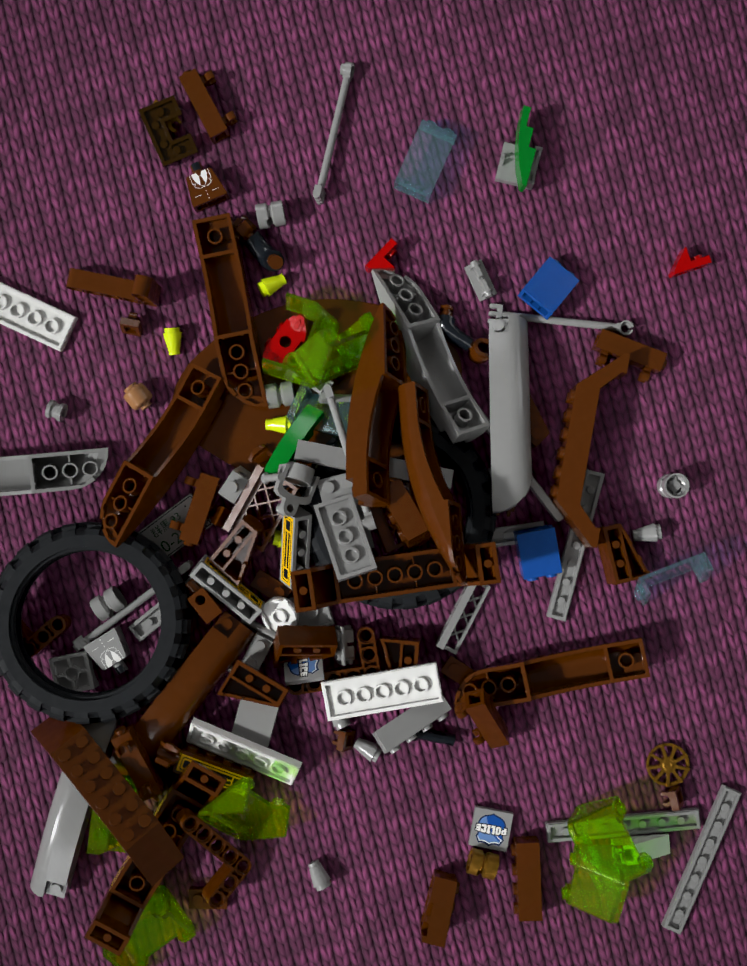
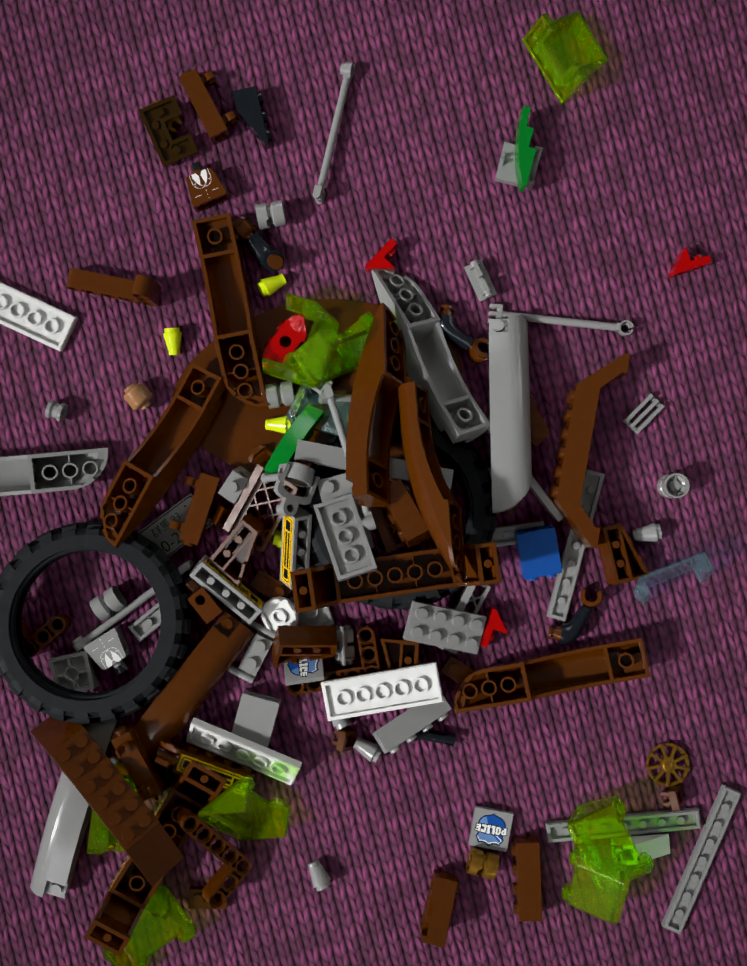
reddish brown tile [119,312,143,337] -> none
reddish brown wedge [217,659,290,708] -> none
clear light blue panel [394,119,457,203] -> none
reddish brown brick [455,688,509,749] -> none
blue brick [518,256,580,320] -> none
reddish brown brick [591,329,667,383] -> none
none -> black slope [233,86,272,149]
none -> light grey plate [403,600,487,654]
none -> red slope [480,606,508,647]
none -> clear neon green windscreen [522,12,608,104]
none -> black piece [548,589,604,645]
none -> light grey tile [623,393,665,434]

